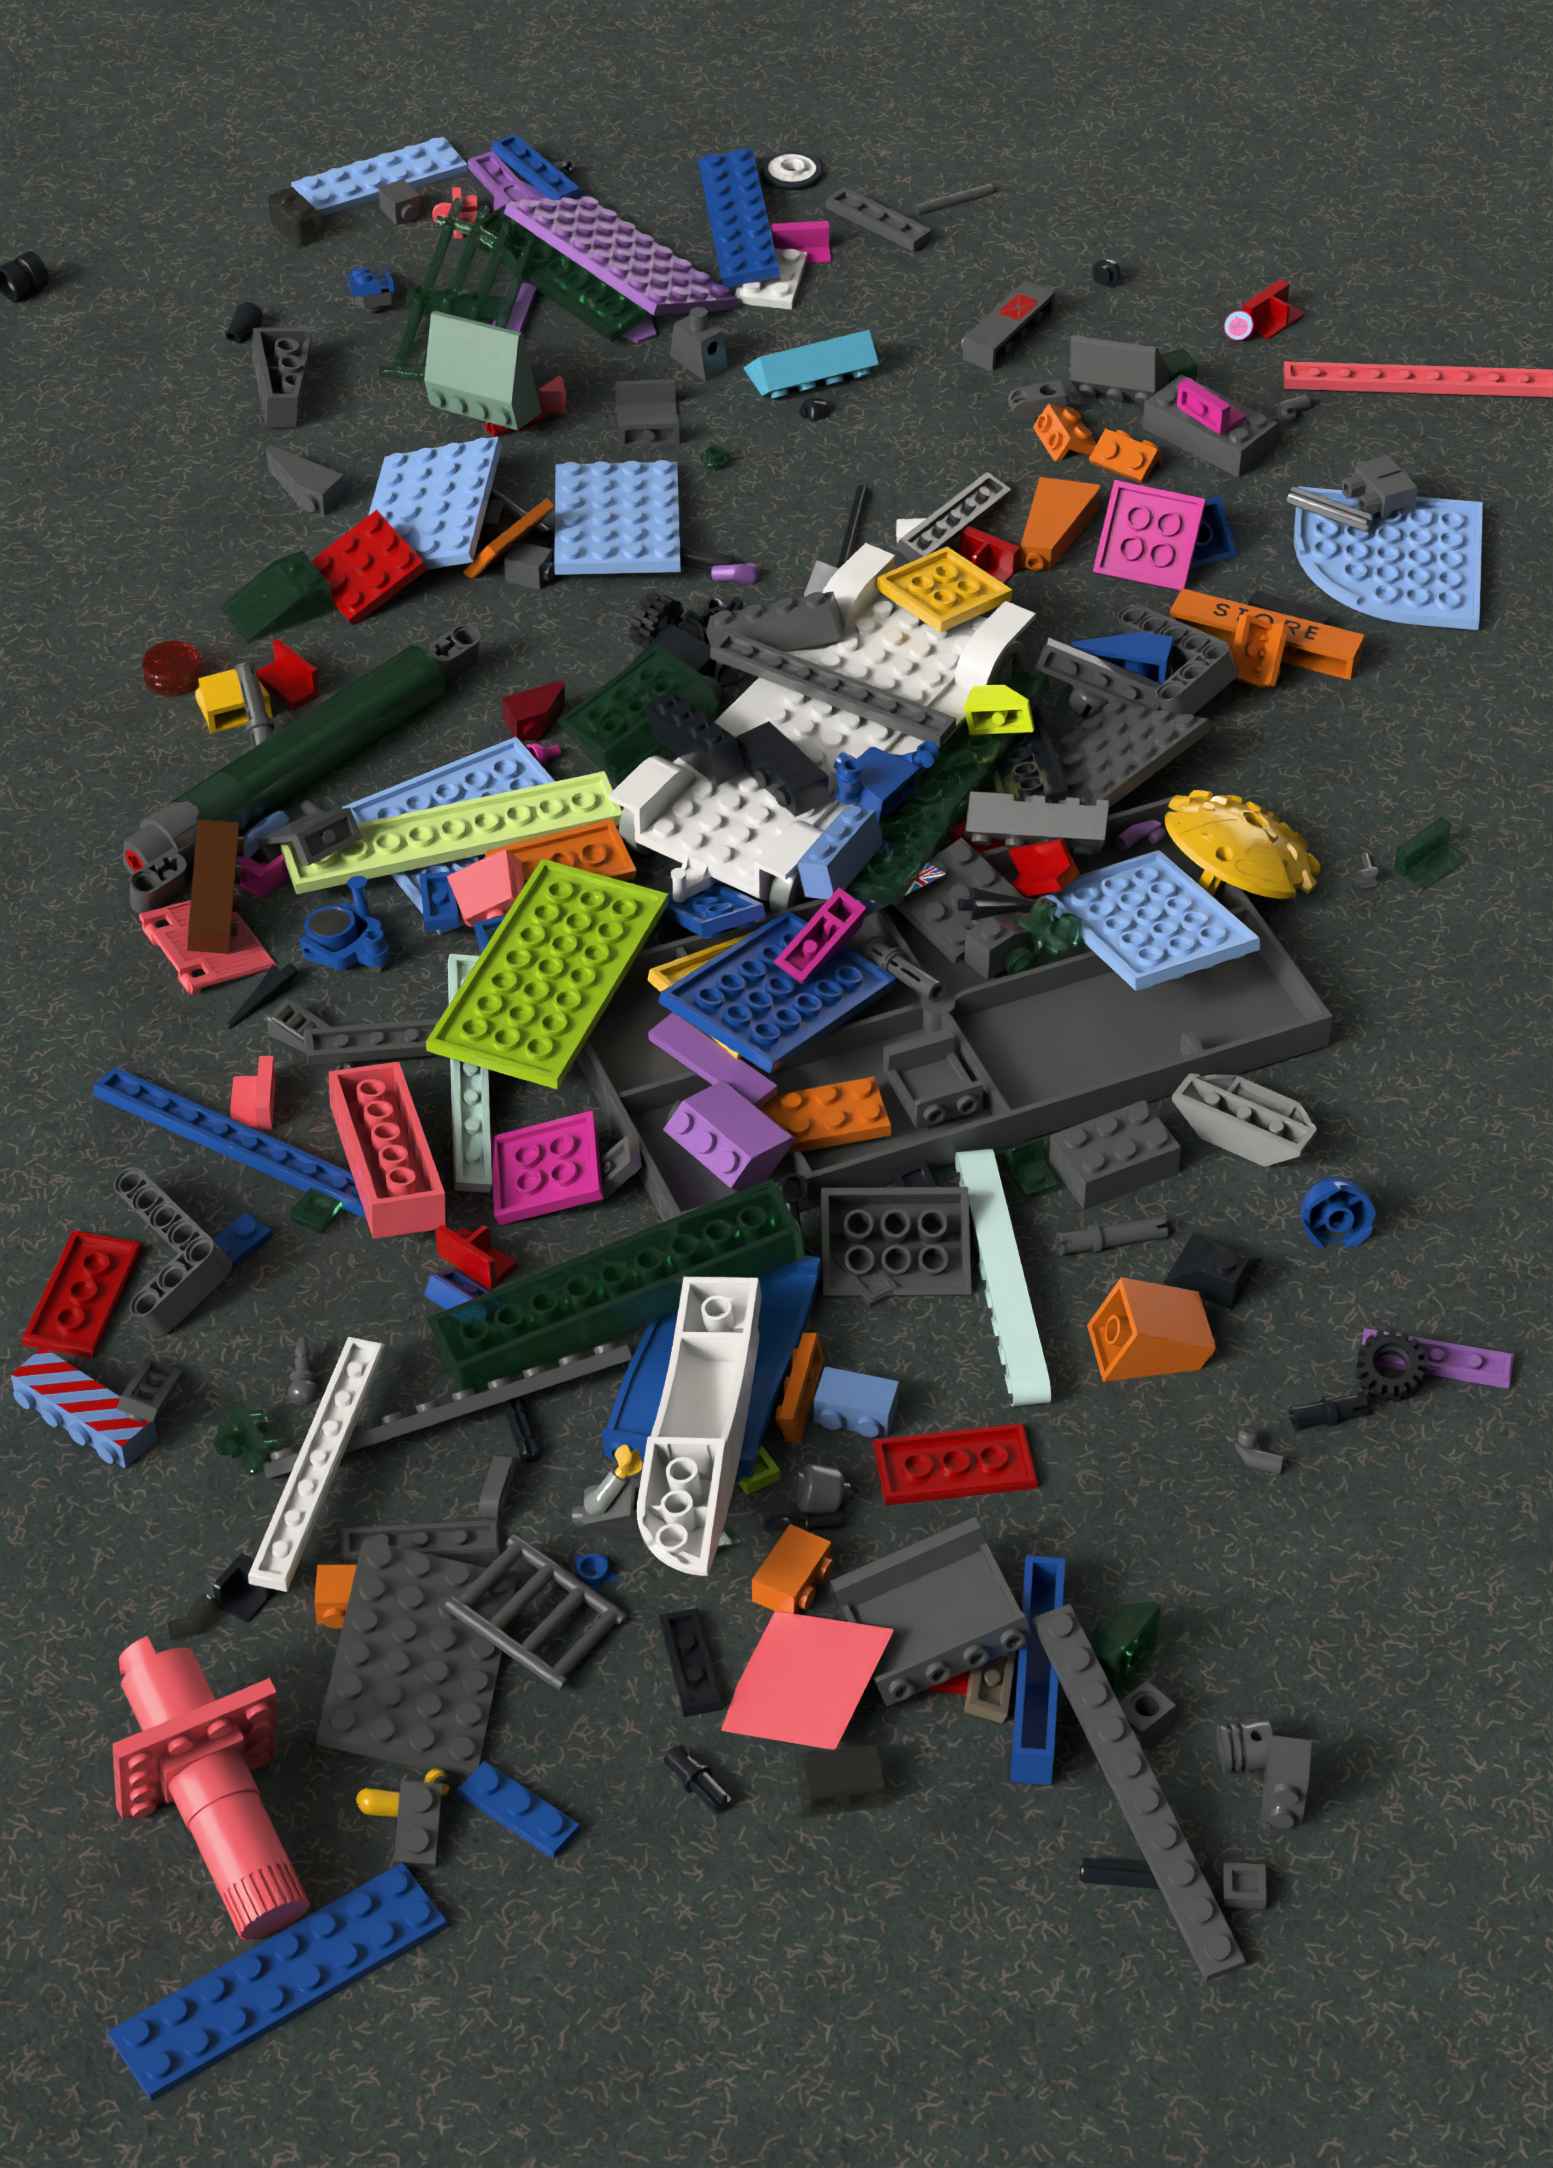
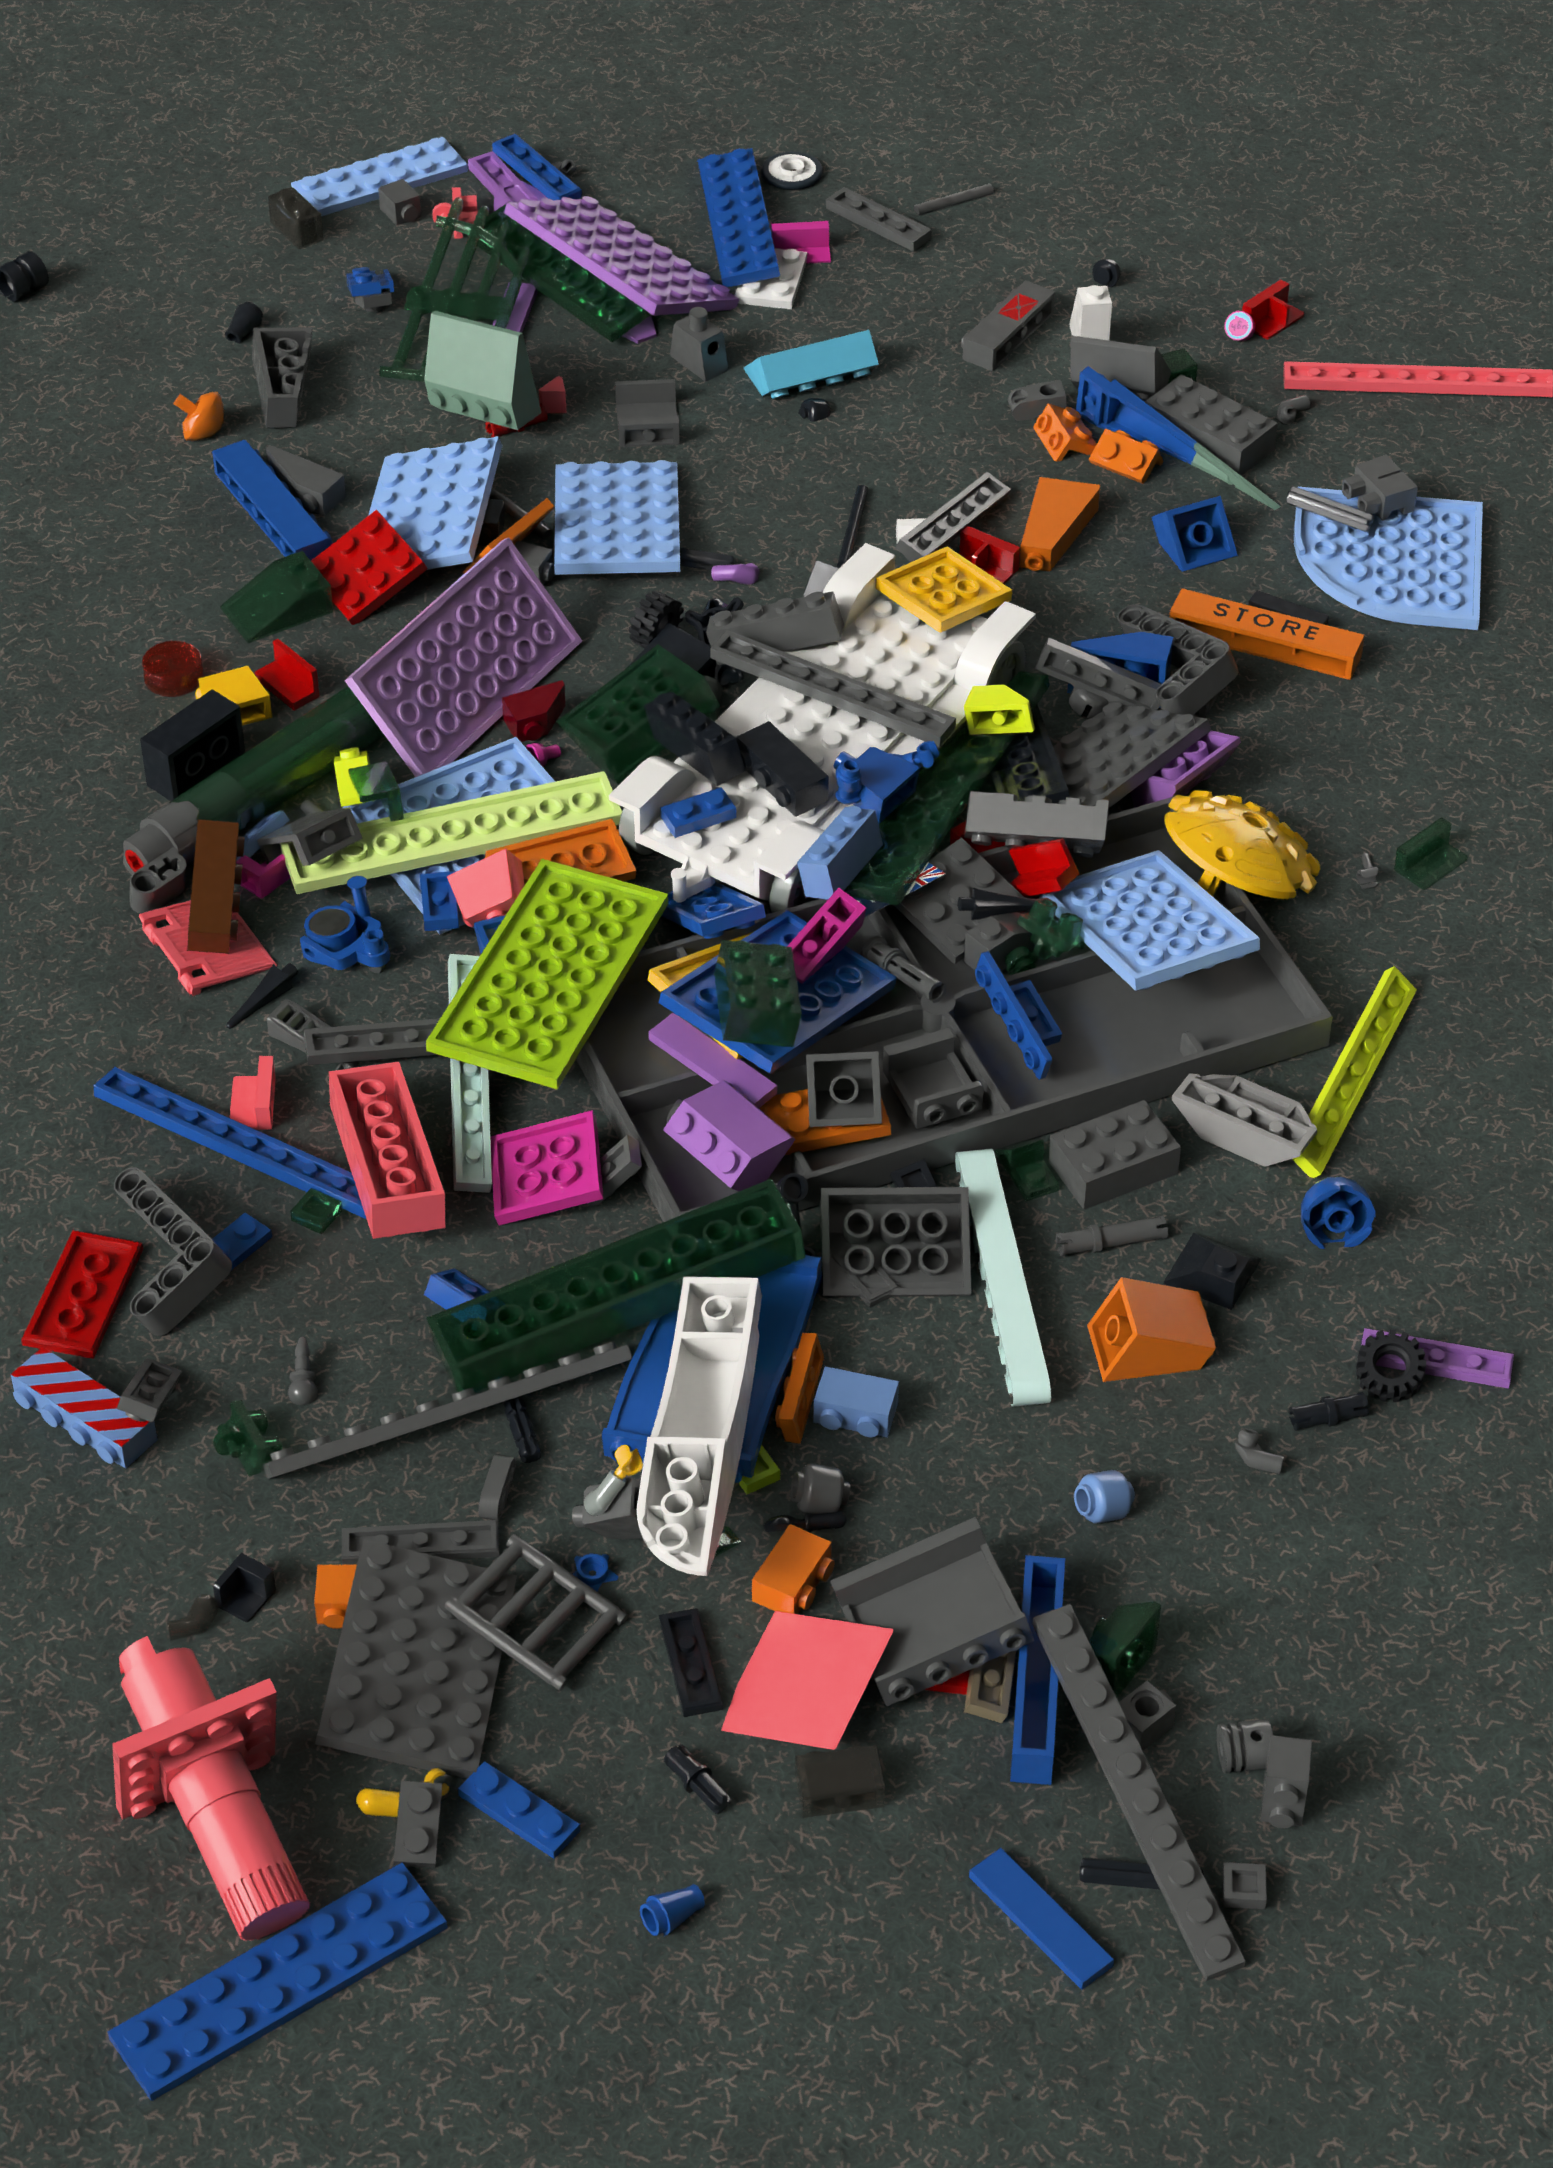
dark grey pin [235,661,281,761] -> none
white tile [248,1337,385,1592] -> none
red panel [436,1225,517,1290] -> none
clear green plate [700,445,730,471] -> none
red tile [873,1423,1038,1506] -> none
dark pink plate [1093,480,1207,591] -> none
medium lavender arm [1114,820,1166,851] -> none
dark pink panel [1177,378,1246,435] -> none
orange bracket [1231,614,1289,688] -> none
none -> black brick [140,689,246,803]
none -> orange piece [173,392,224,441]
none -> blue brick [212,440,333,572]
none -> neon yellow slope [334,748,375,807]
none -> lavender plate [345,537,582,777]
none -> clear green panel [348,761,404,822]
none -> blue cone [640,1884,705,1936]
none -> blue plate [660,787,736,838]
none -> clear green brick [714,940,802,1047]
none -> dark grey slope [806,1051,882,1127]
none -> blue tile [969,1848,1114,1990]
none -> blue bracket [975,951,1062,1080]
none -> white slope [1070,285,1112,340]
none -> medium blue head [1074,1470,1135,1524]
none -> blue plate [1076,366,1281,510]
none -> medium lavender slope [1130,730,1241,808]
none -> neon yellow plate [1292,966,1417,1178]

